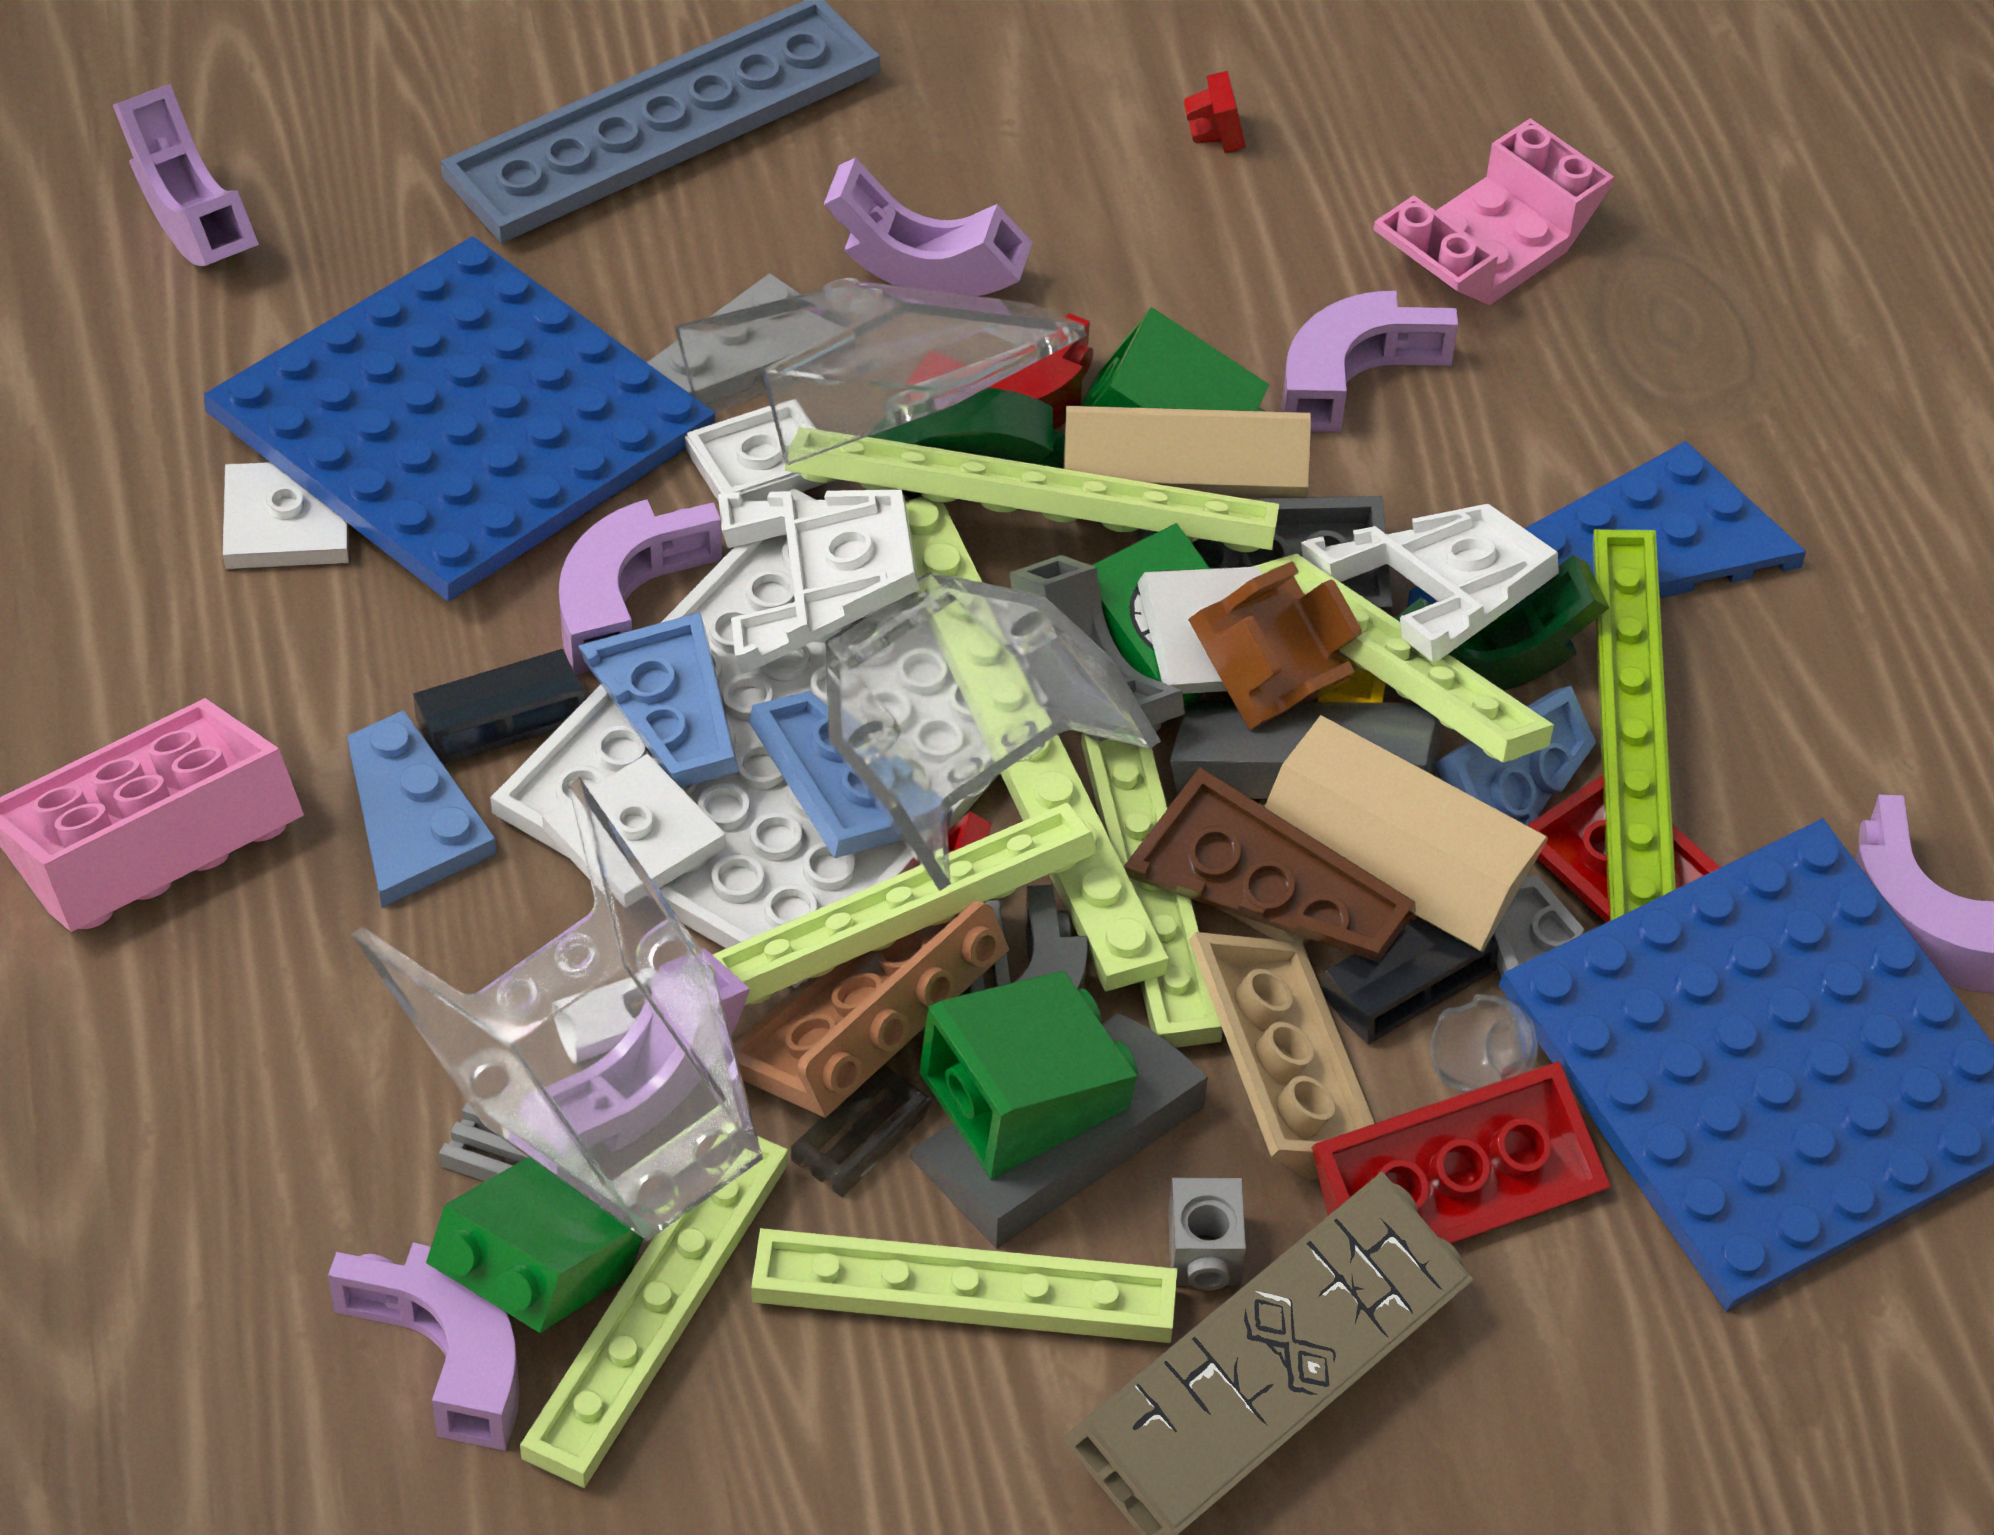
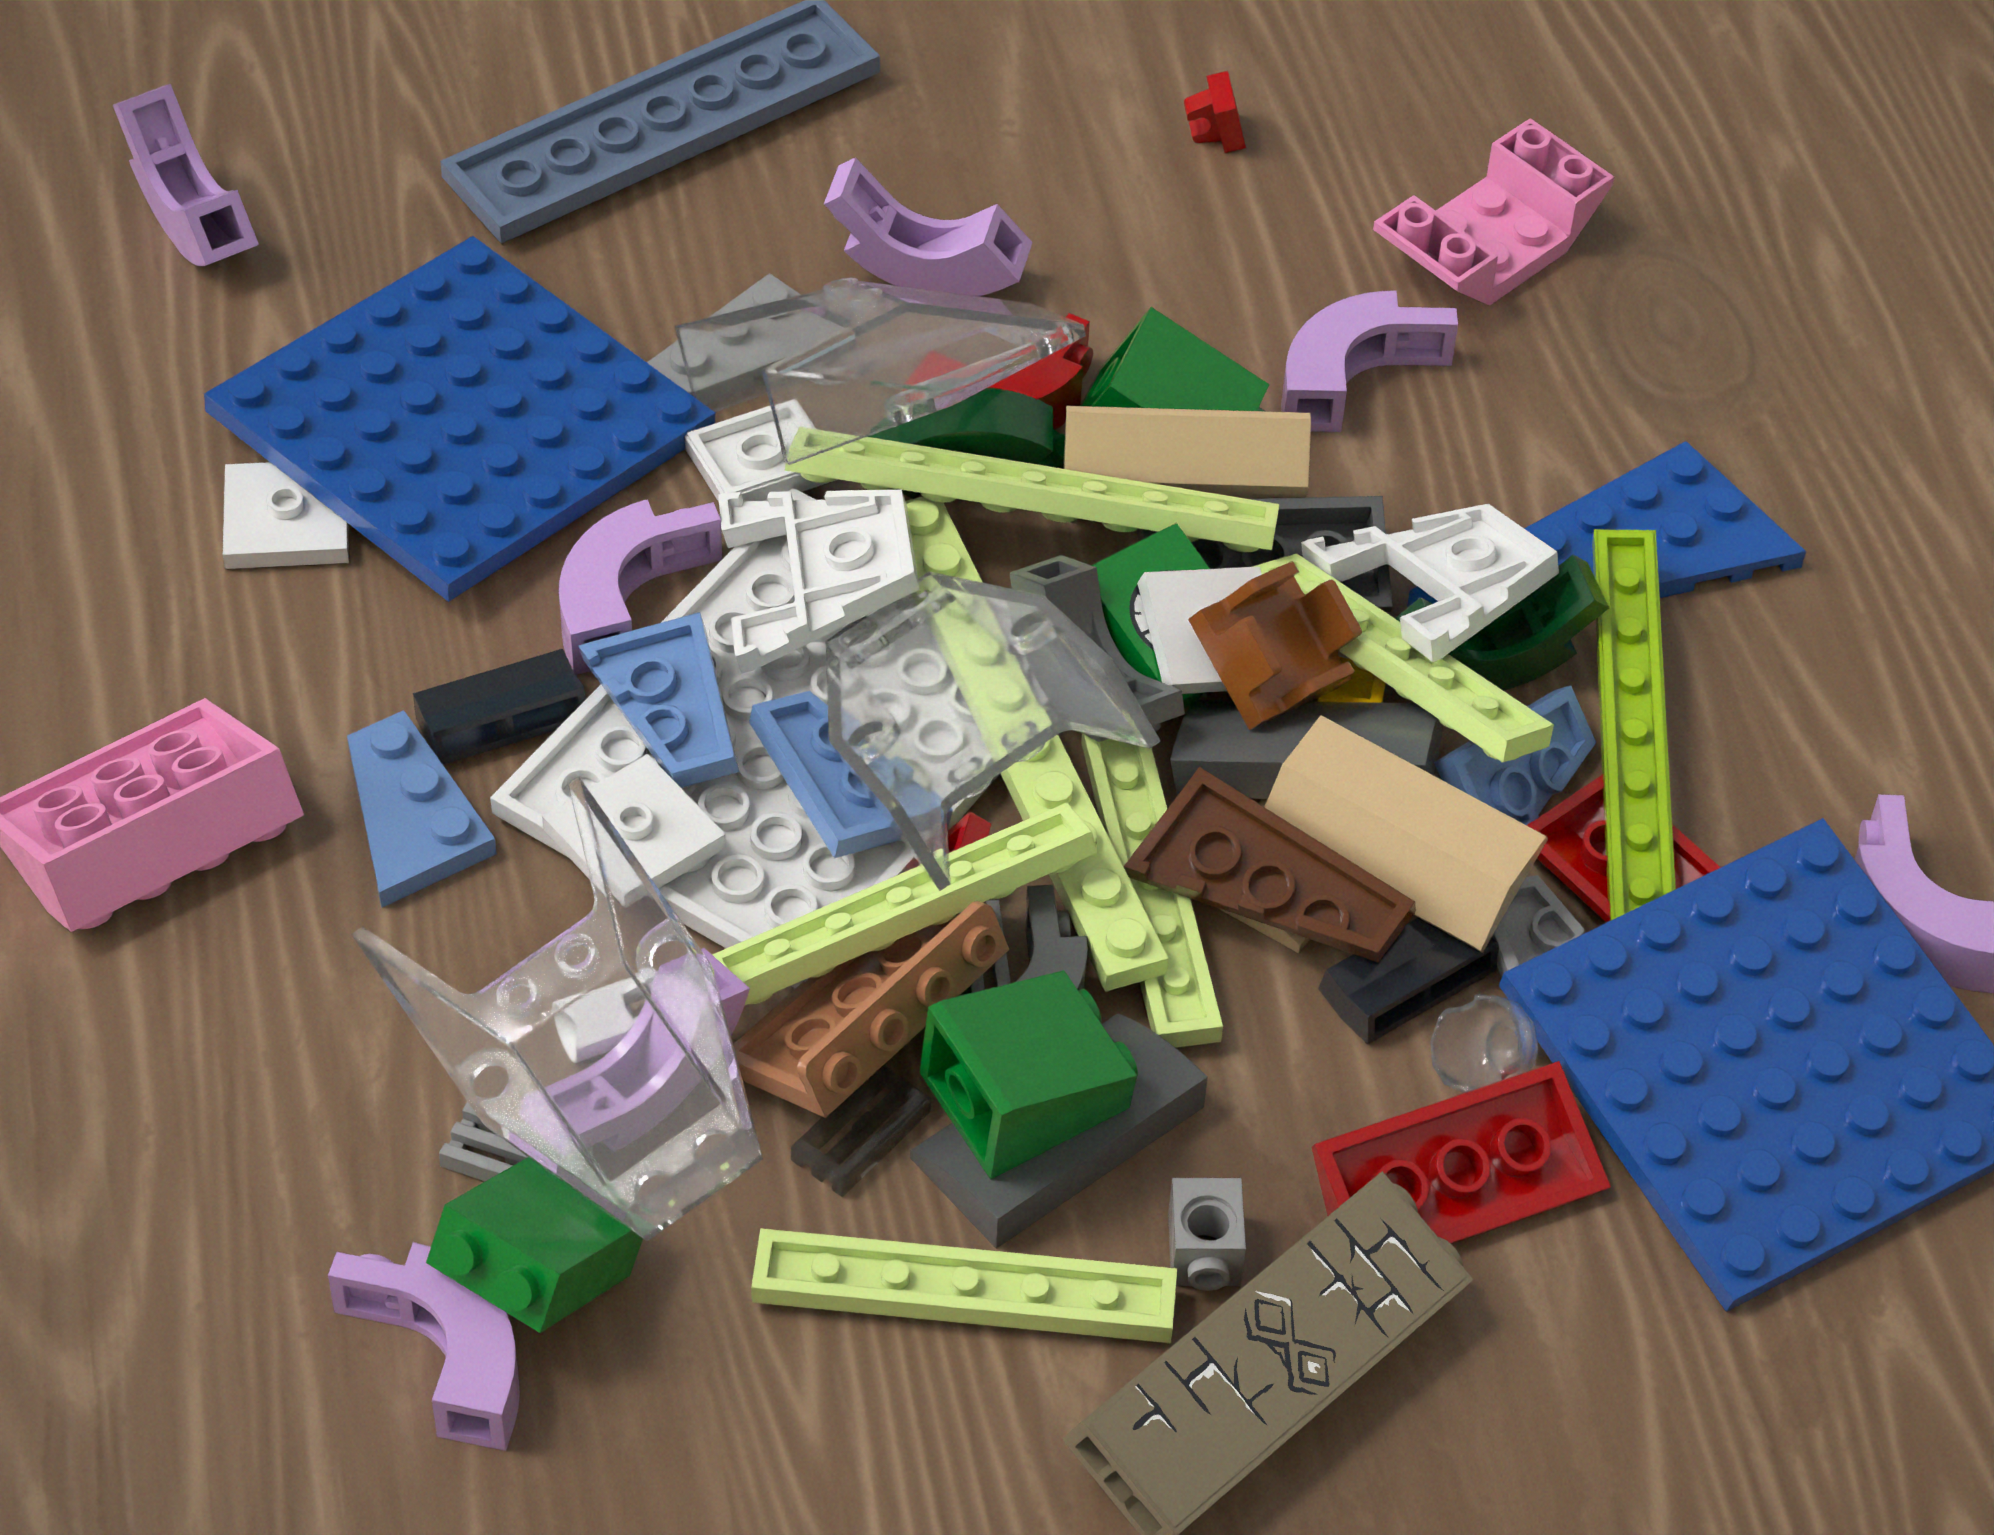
yellowish green plate [520,1123,788,1488] -> none
tan slope [1189,932,1375,1181] -> none

